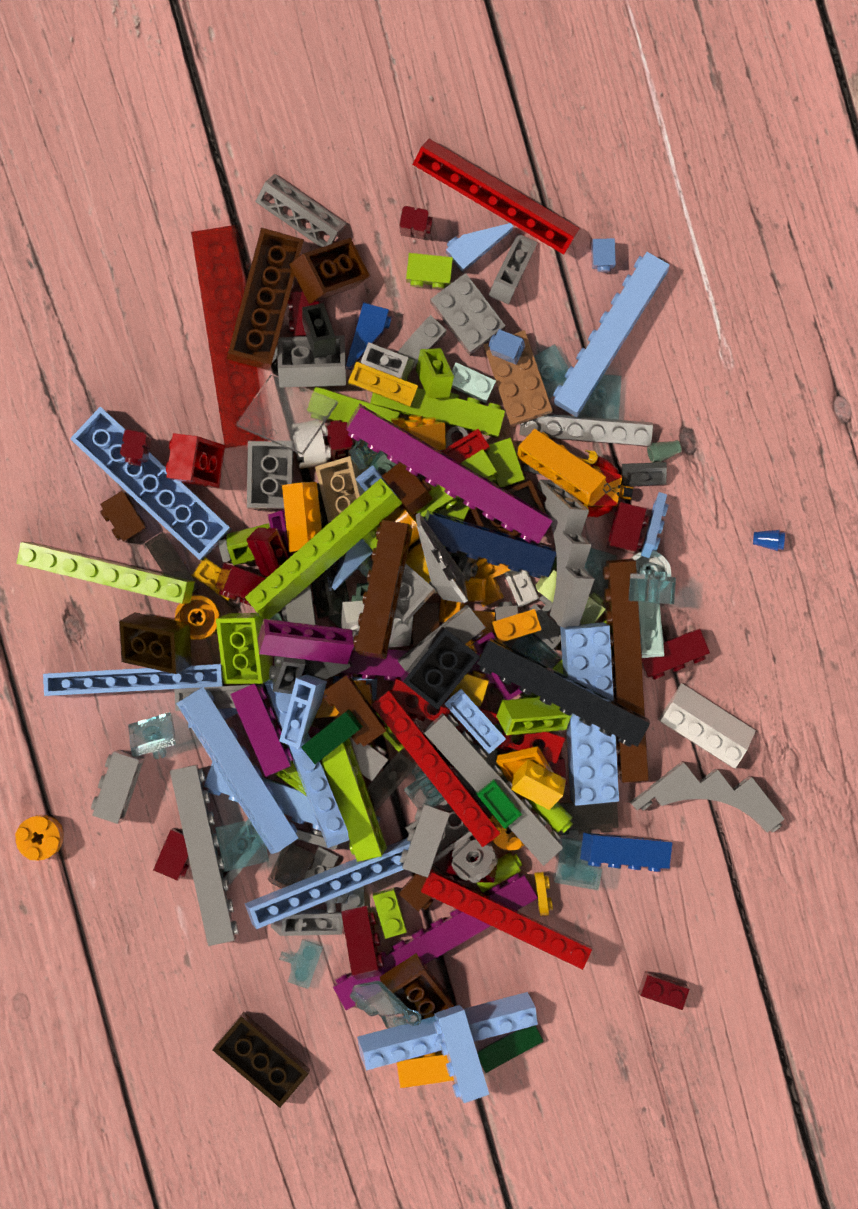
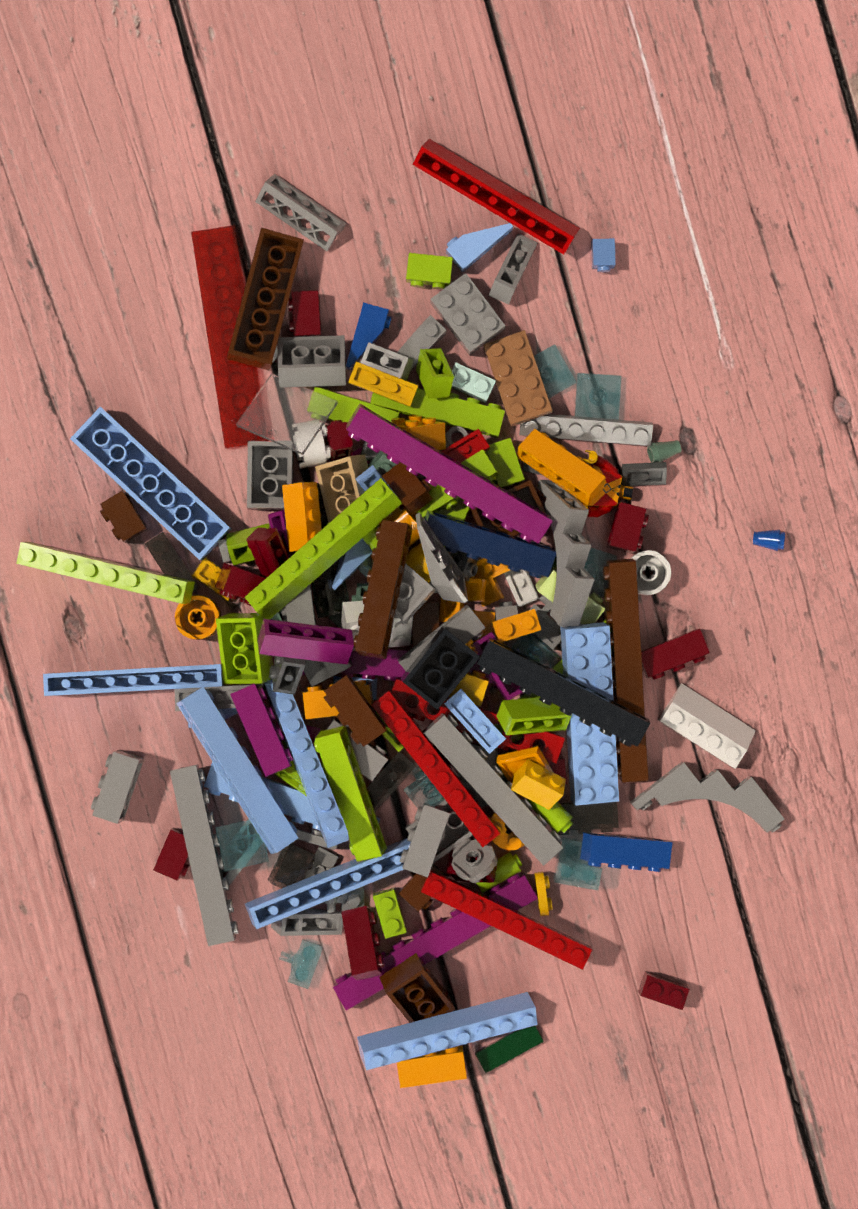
light orange brick [15,814,64,861] -> none
dark brown brick [119,612,192,674] -> none
dark red brick [120,430,152,466] -> none
clear light blue tile [128,712,176,759] -> none
red brick [166,433,225,488] -> none
dark brown brick [212,1012,310,1108] -> none
light blue slope [280,674,327,749] -> none
reddish brown brick [289,238,371,304] -> none
dark green tile [301,709,363,764] -> none
pearl dark grey brick [302,303,336,358] -> none
clear light blue plate [349,439,381,470] -> none
clear light blue piece [350,981,421,1029] -> none
dark red brick [399,206,433,240] -> none
light blue brick [433,1005,489,1103] -> none
green tile [476,779,522,829] -> none
medium blue brick [489,329,525,365] -> none
light blue brick [553,252,670,417] -> none
clear light blue brick [629,570,676,604] -> none
light aqua tile [638,593,664,658] -> none
light blue plate [641,492,669,558] -> none

